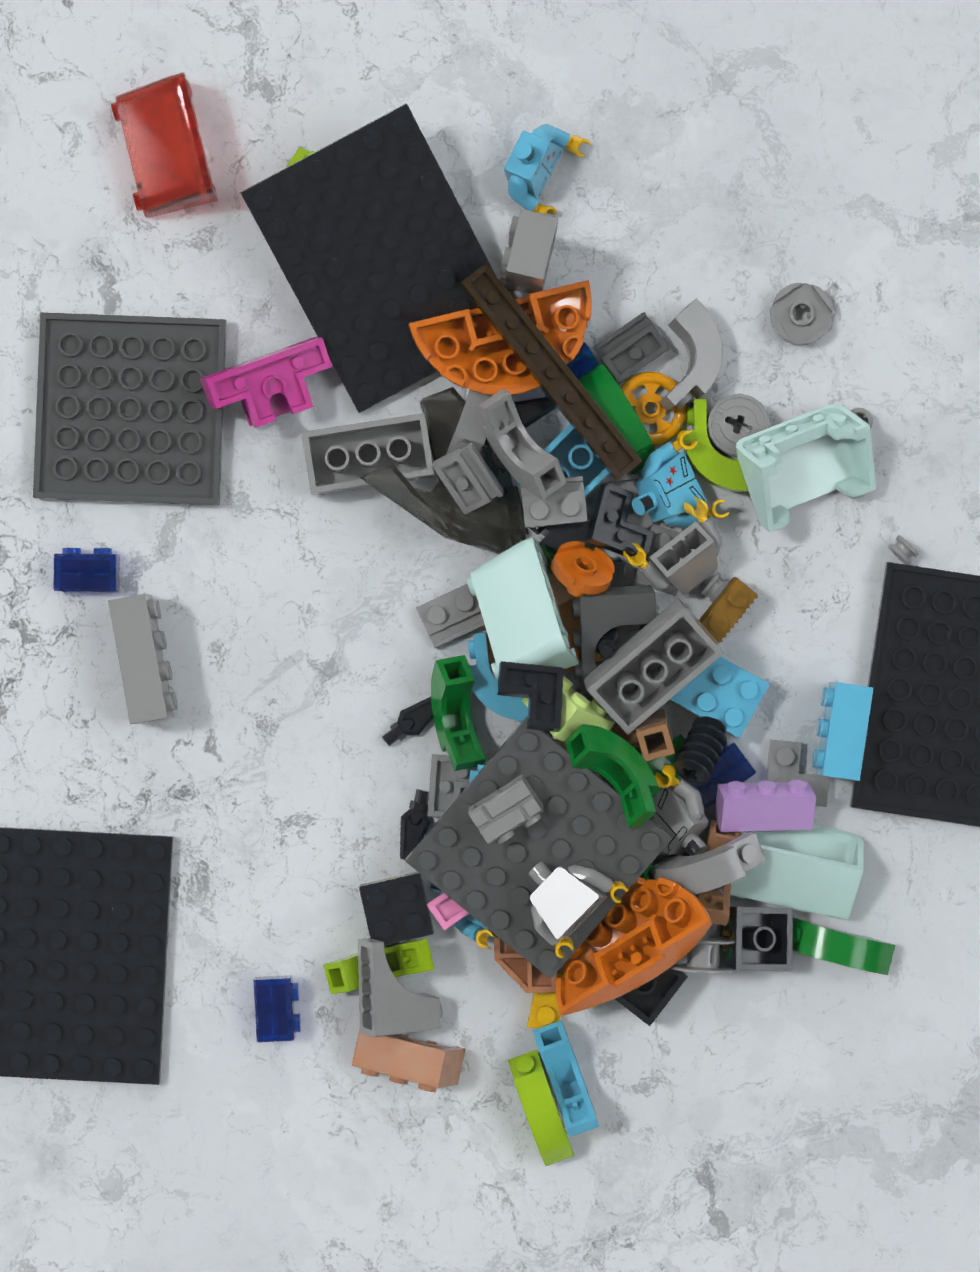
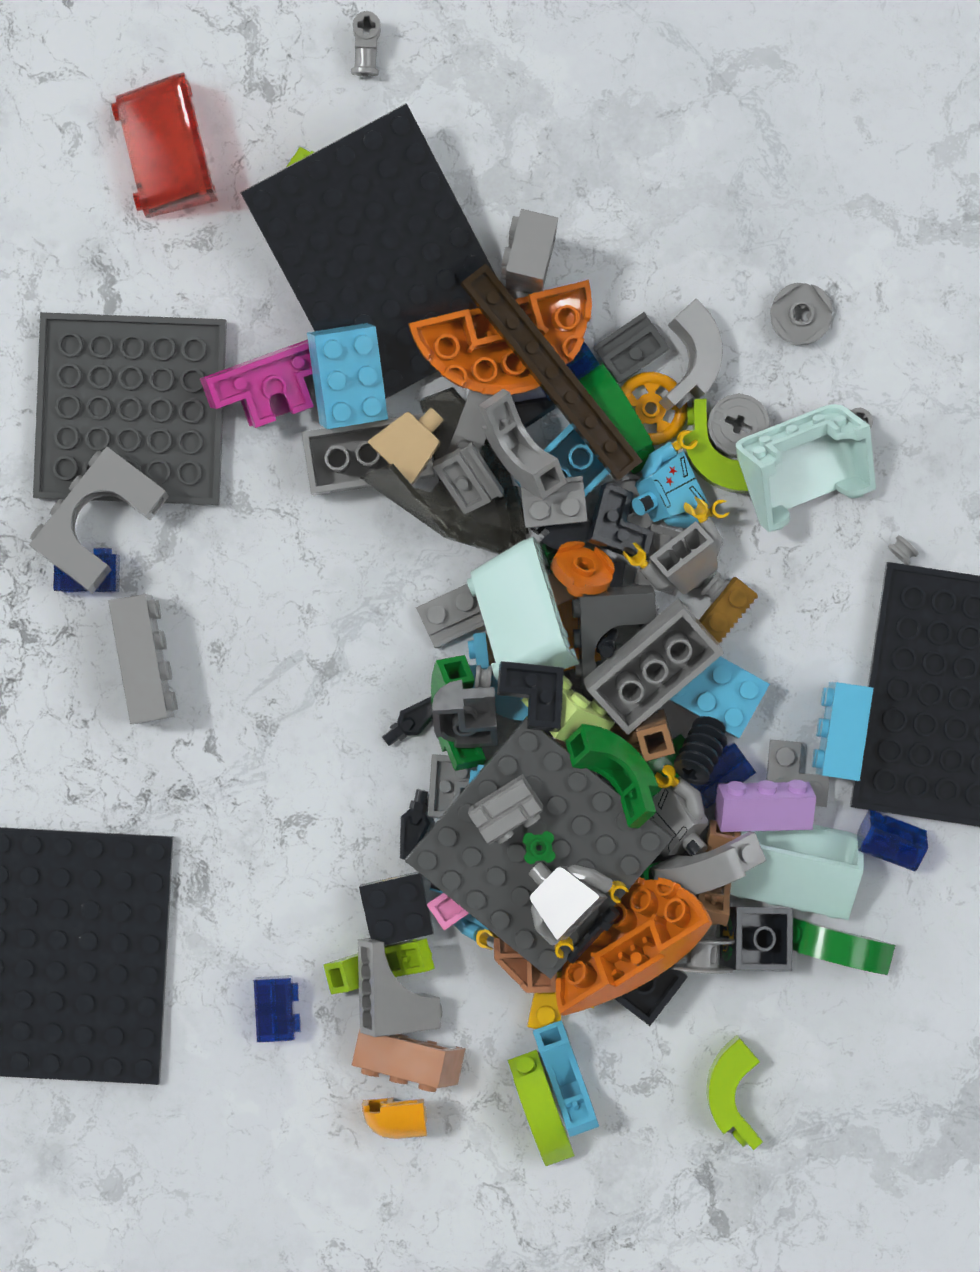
medium azure torso [504,124,590,215] -> none
none -> light grey arch [29,446,169,594]
none -> medium azure brick [307,323,388,429]
none -> light grey connector [351,11,381,77]
none -> light orange brick [362,1097,427,1139]
none -> tan torso [368,407,444,485]
none -> flat silver brick [432,679,498,748]
none -> light grey bush [475,665,492,688]
none -> green plate [522,831,556,864]
none -> black piece [567,906,620,964]
none -> lime arch [706,1035,763,1150]
none -> clear blue brick [857,809,928,872]

